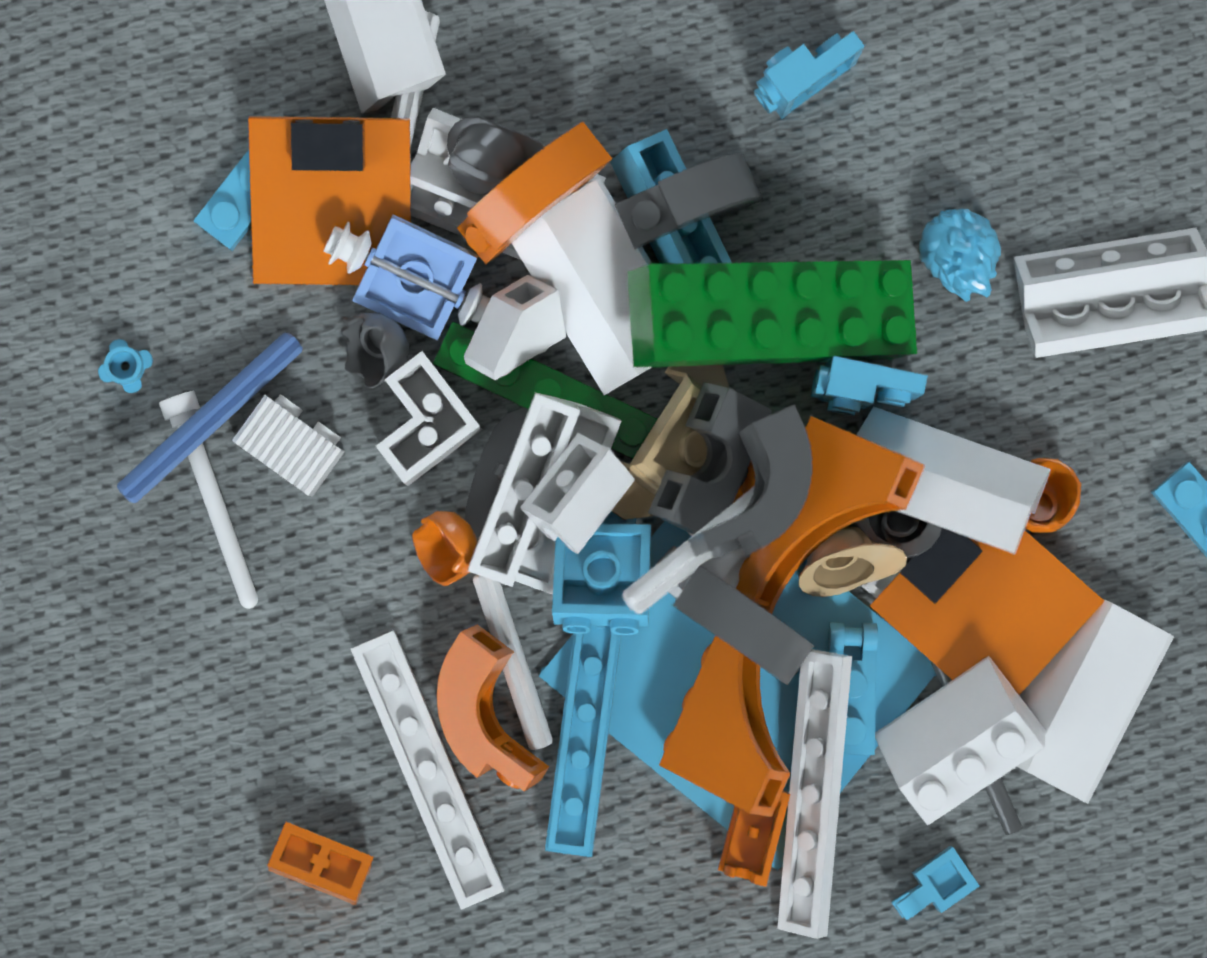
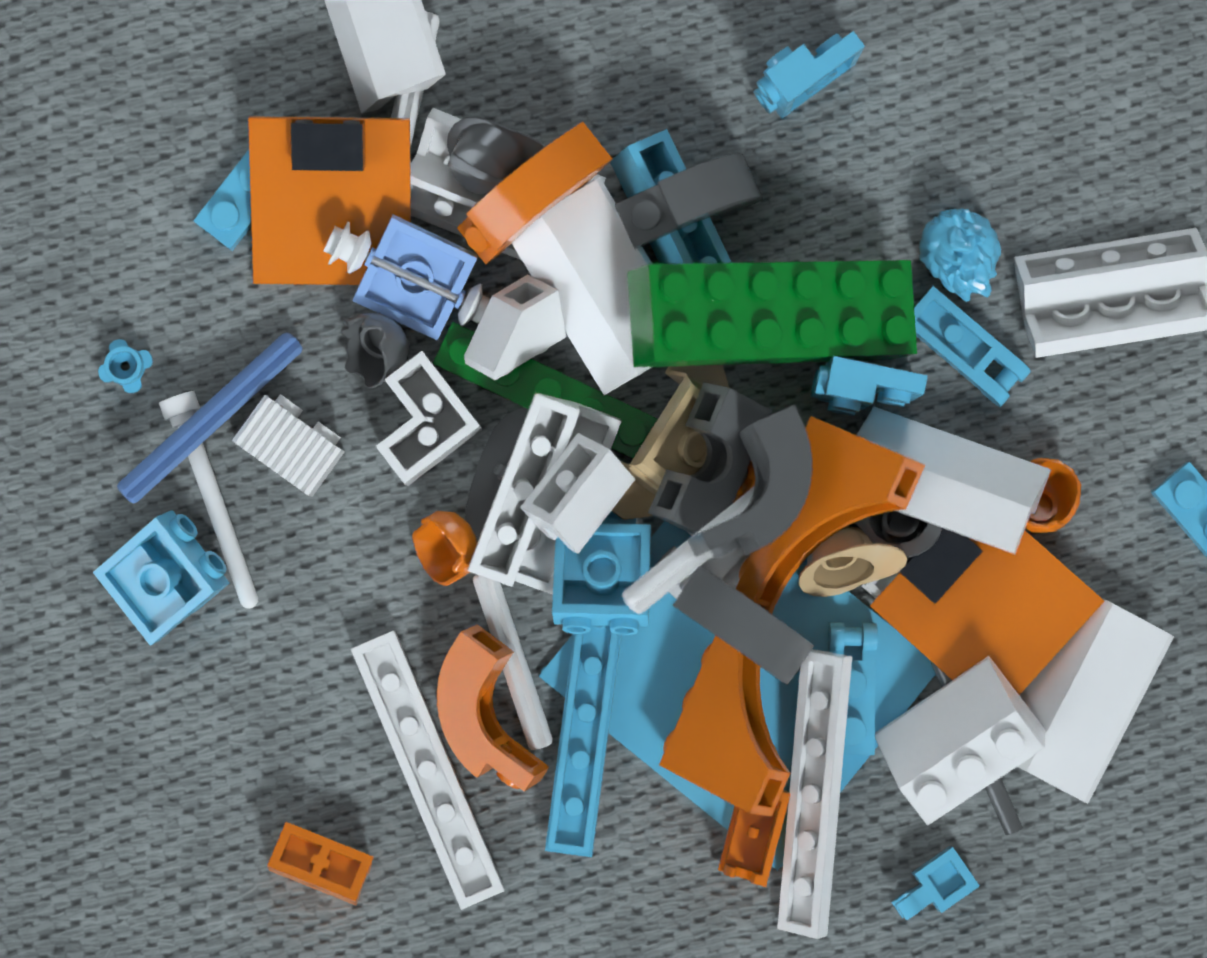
none -> medium azure plate [93,510,230,646]
none -> medium azure plate [914,286,1031,407]

